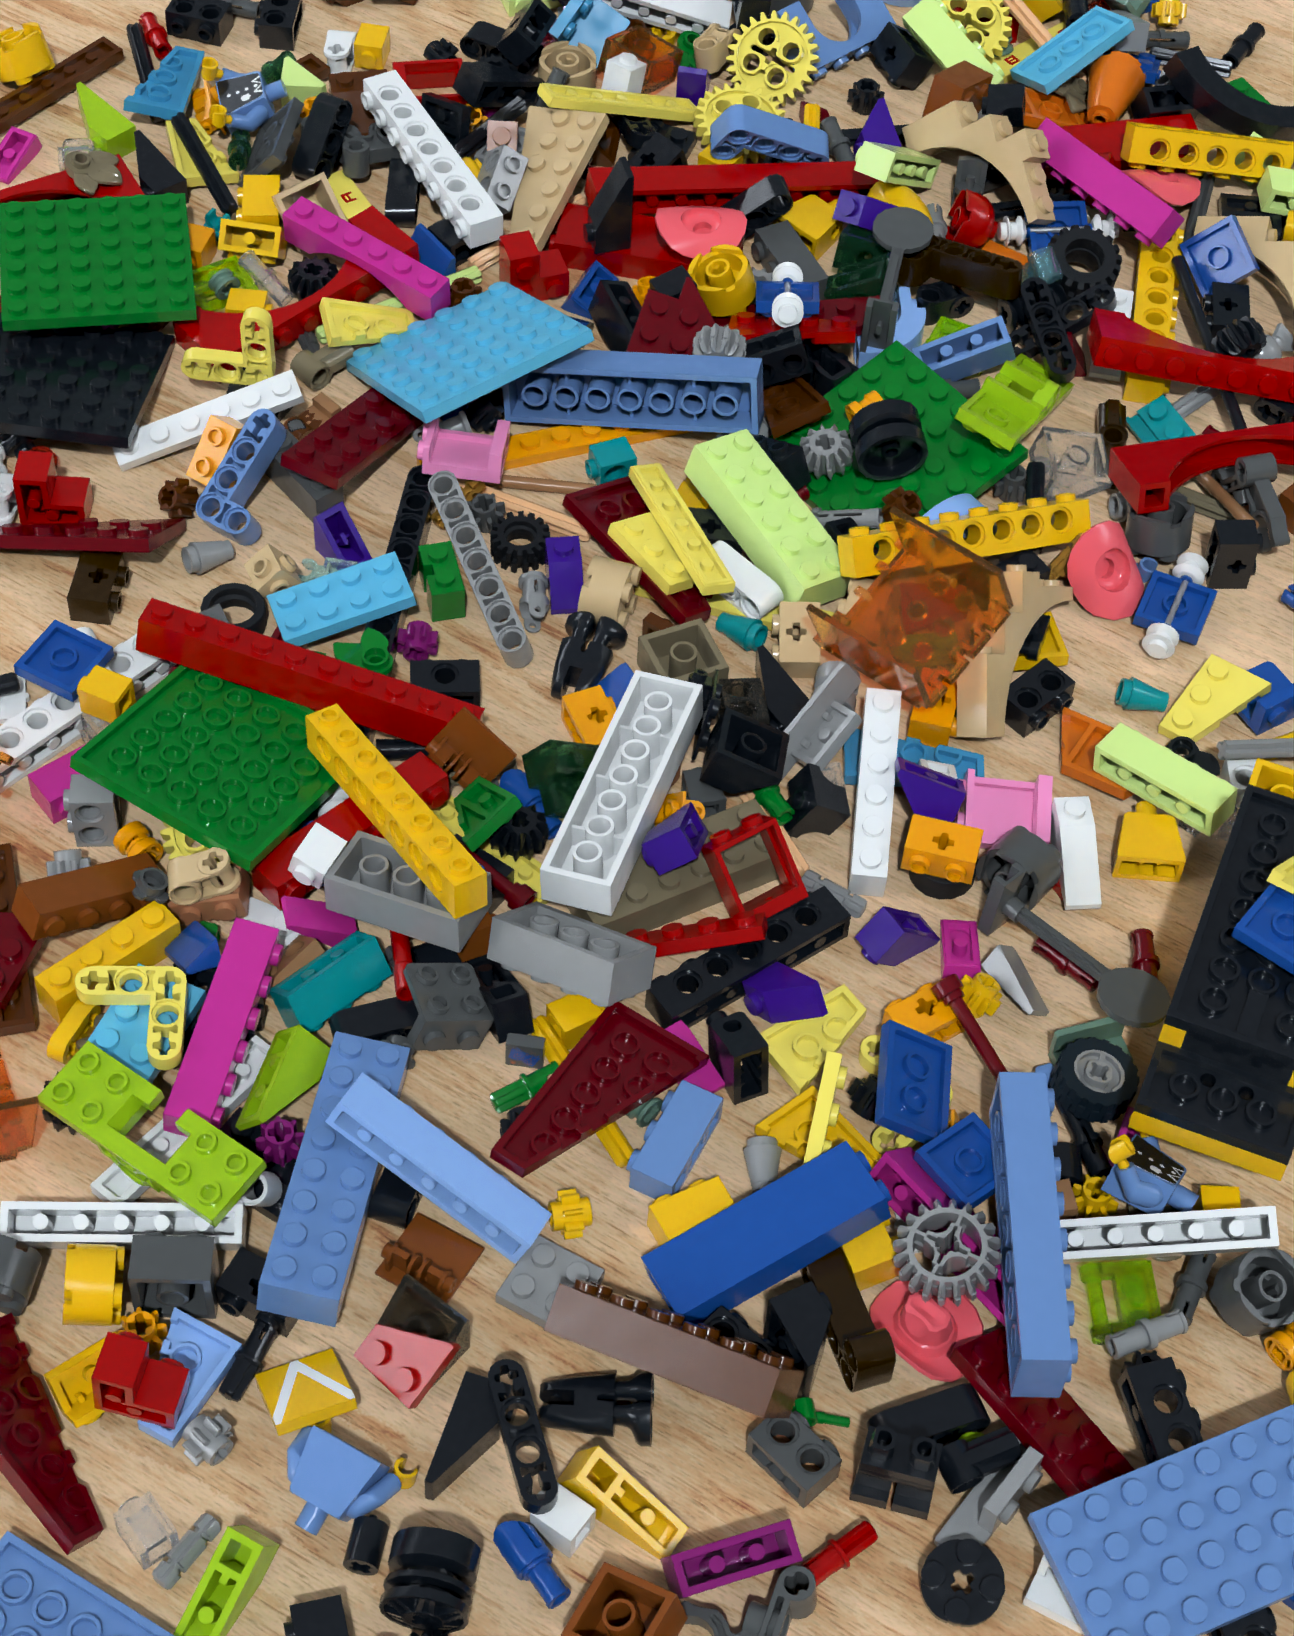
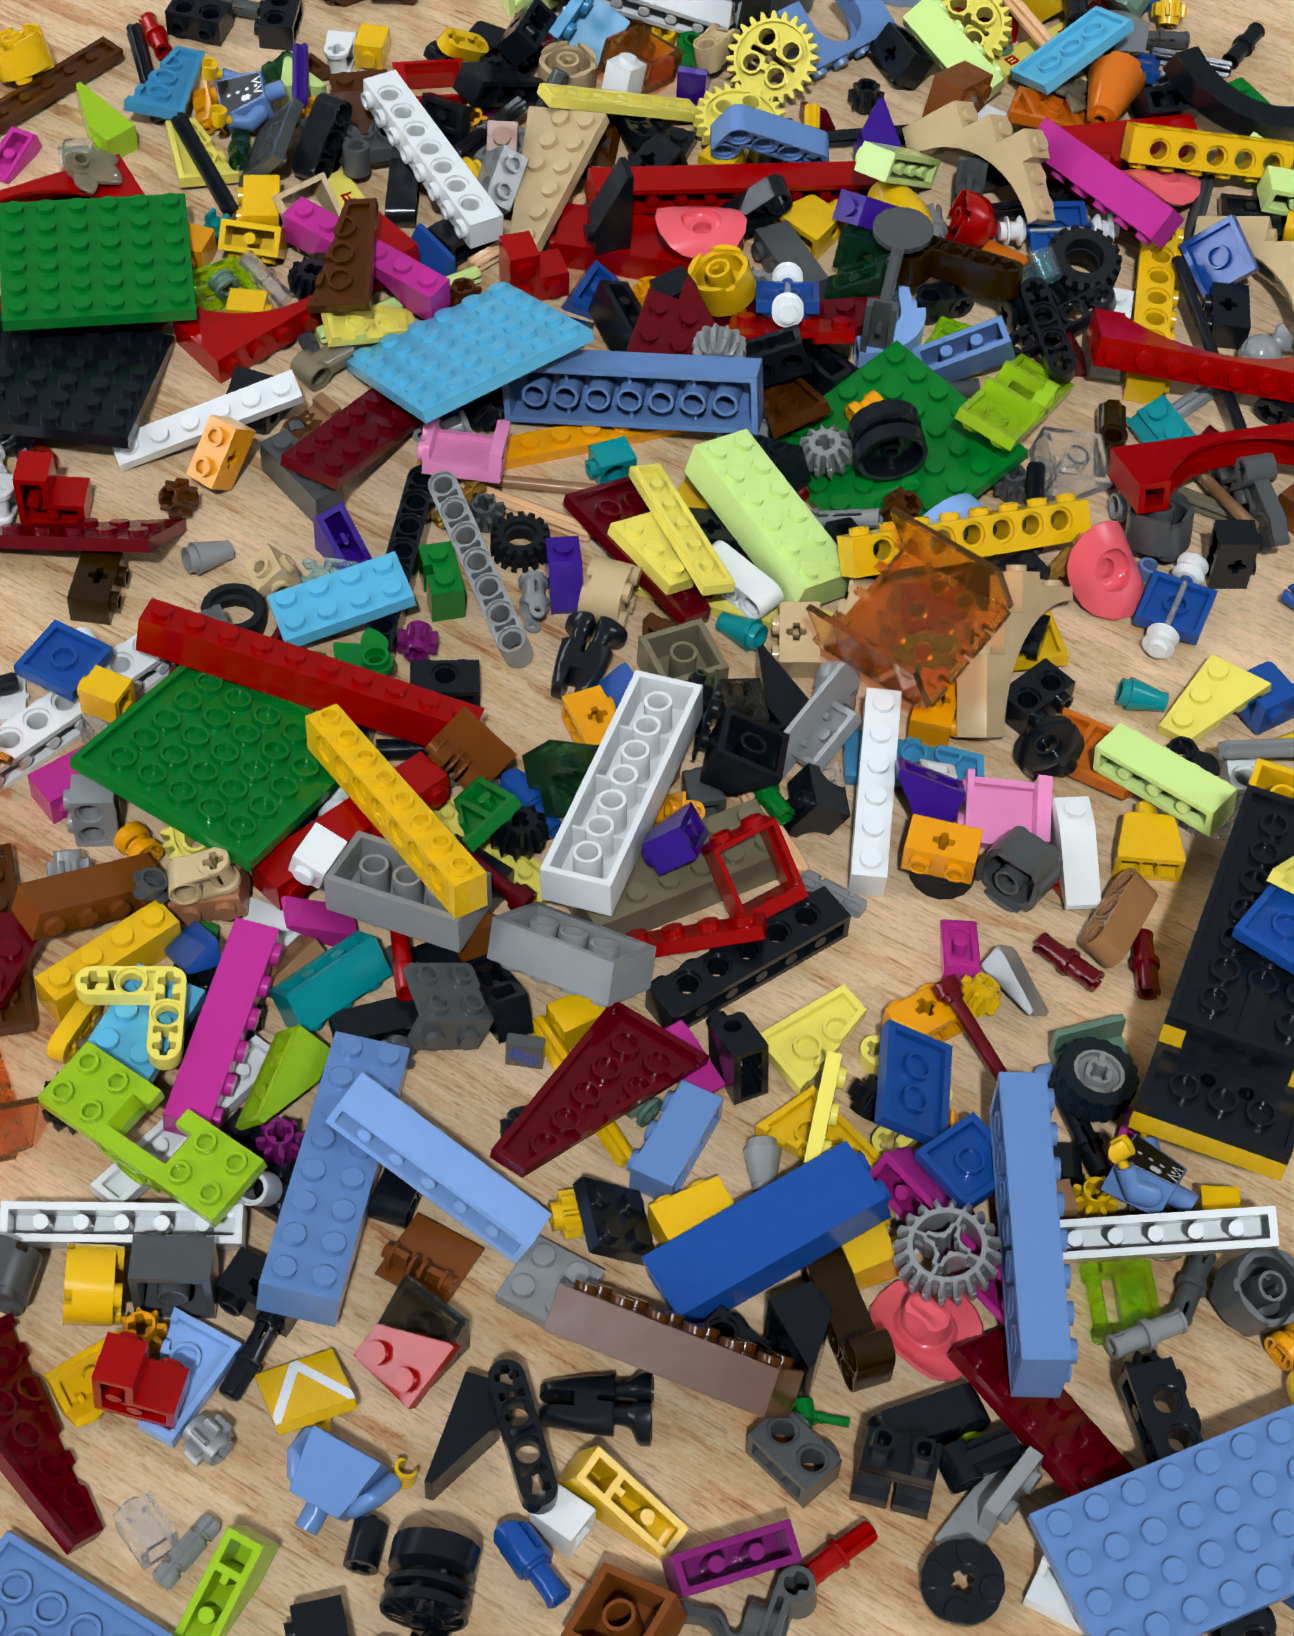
black slope [134,130,189,204] -> none
light yellow beam [181,307,276,386] -> none
medium blue beam [196,408,286,546] -> none
green axle [490,1061,559,1114] -> none
dark purple slope [742,961,828,1024] -> none
dark grey pin [820,116,855,161] -> none
dark purple slope [855,906,941,966] -> none
dark grey piece [977,862,1171,1028] -> none
black brick [982,84,1026,127] -> none
black gear [1211,316,1267,358] -> none
none -> dark purple axle [292,43,309,109]
none -> reddish brown wing [306,198,379,313]
none -> yellow beam [437,27,489,62]
none -> black plate [573,1177,655,1266]
none -> black plate [1014,715,1084,779]
none -> medium nougat beam [1080,868,1158,969]

